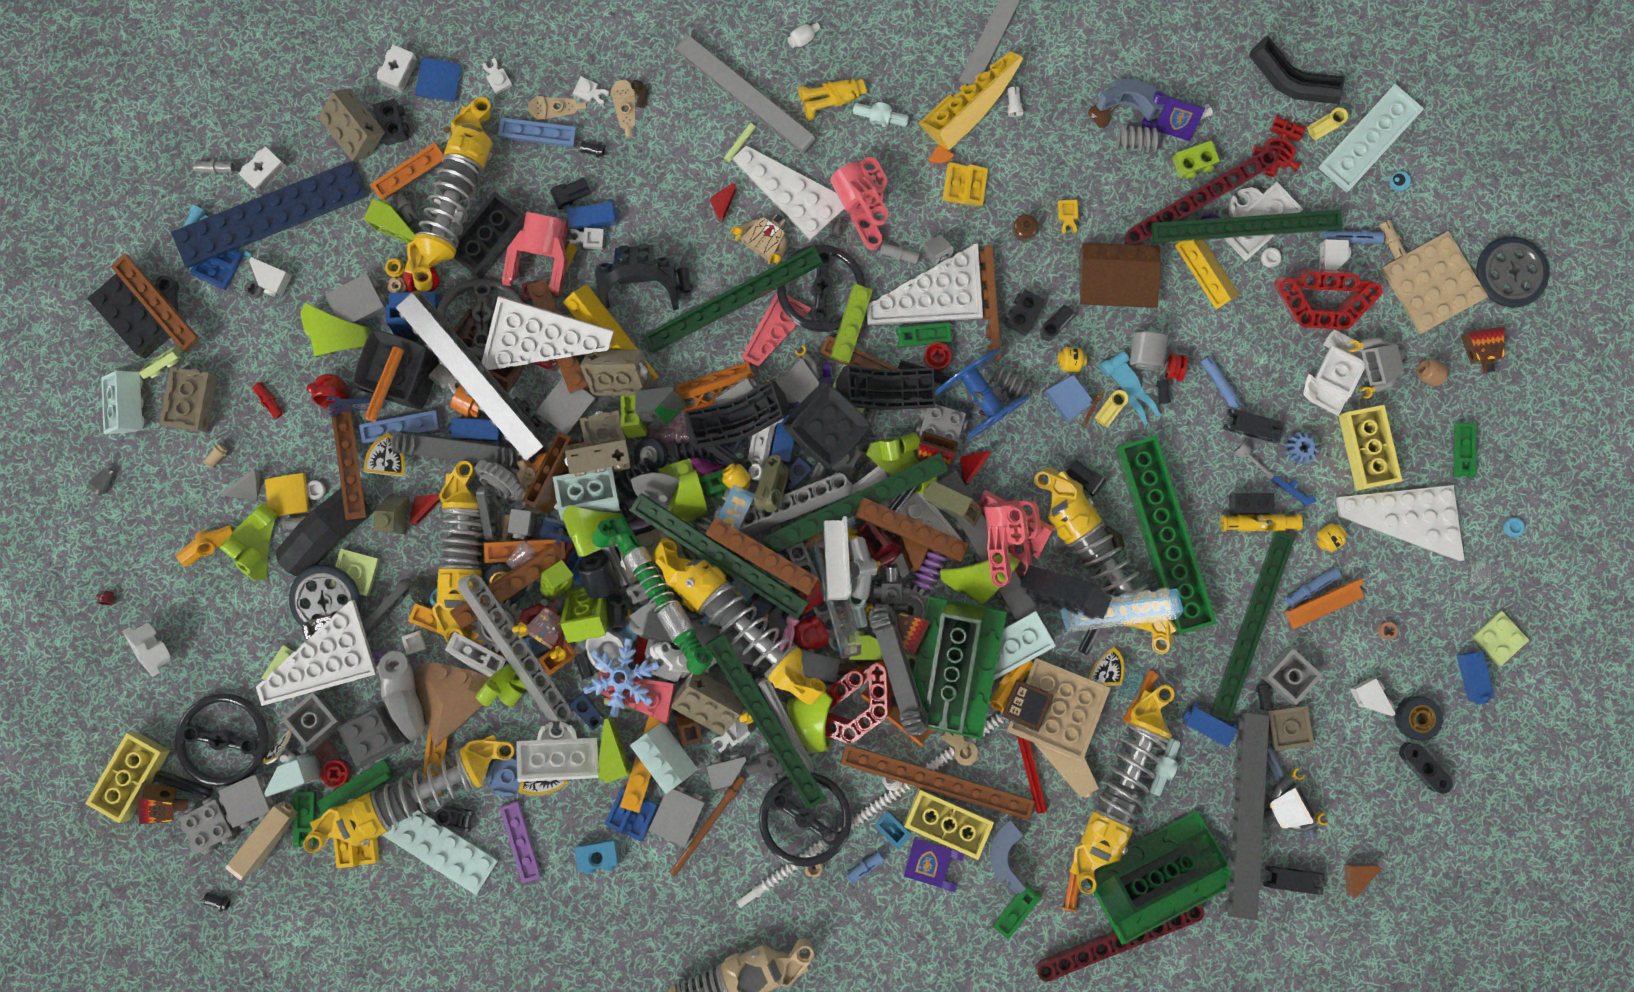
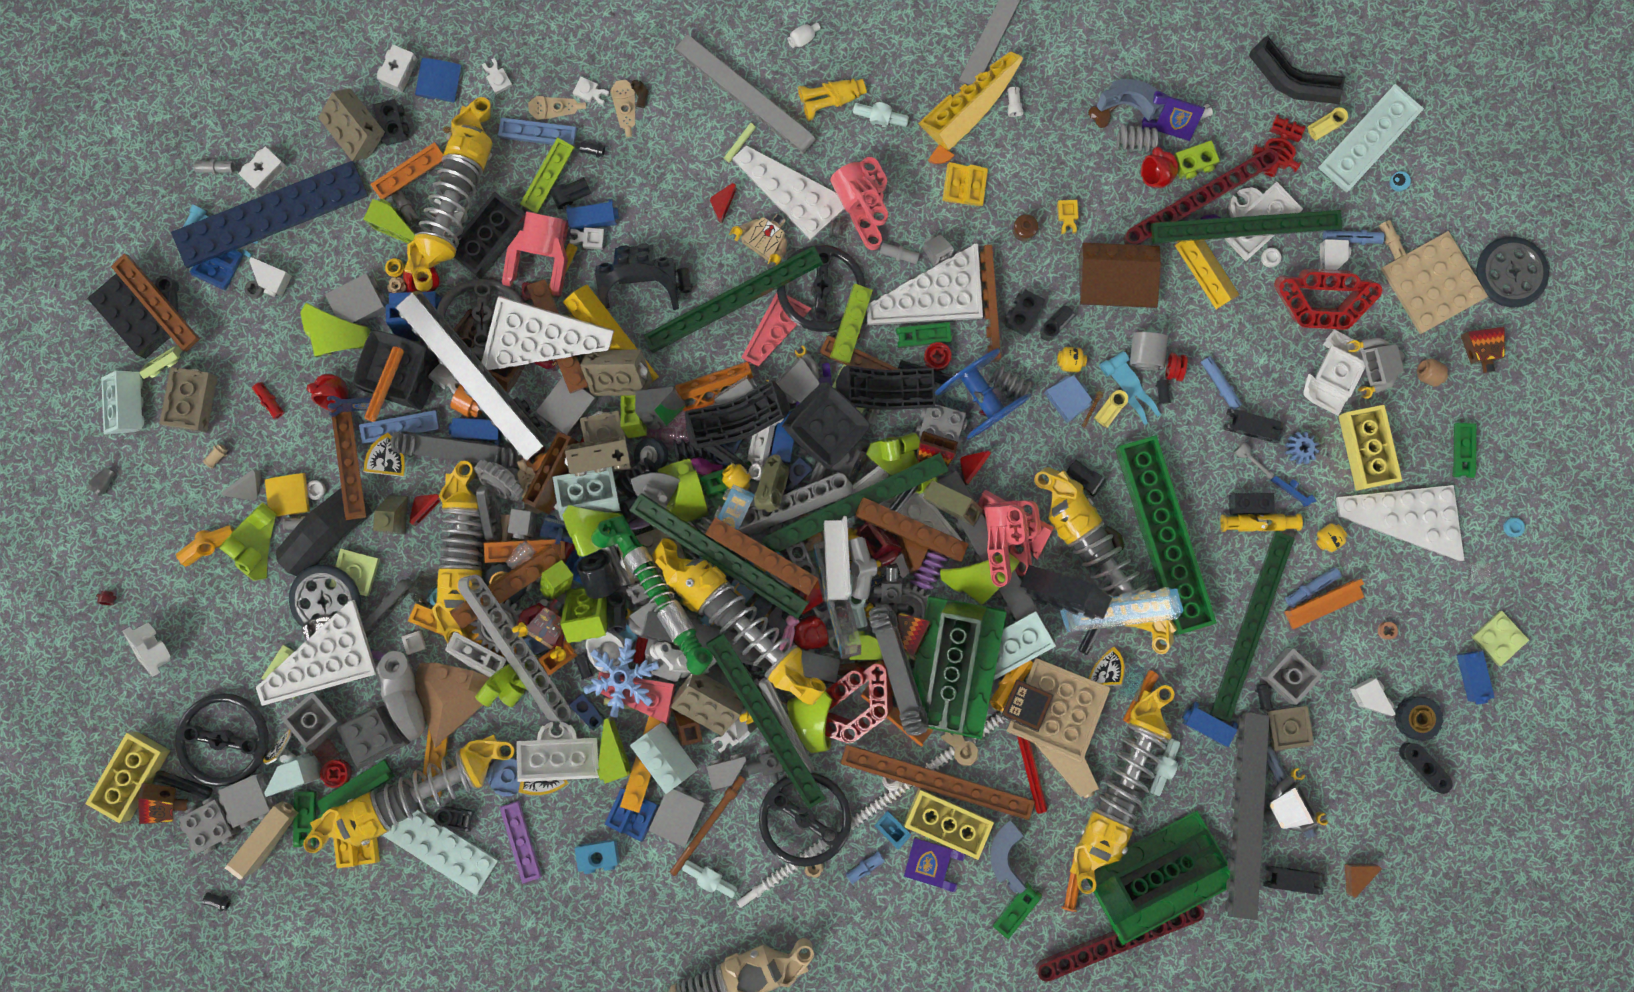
none -> lime plate [520,137,575,214]
none -> light aqua axle [682,860,737,898]
none -> red piece [1141,147,1178,188]

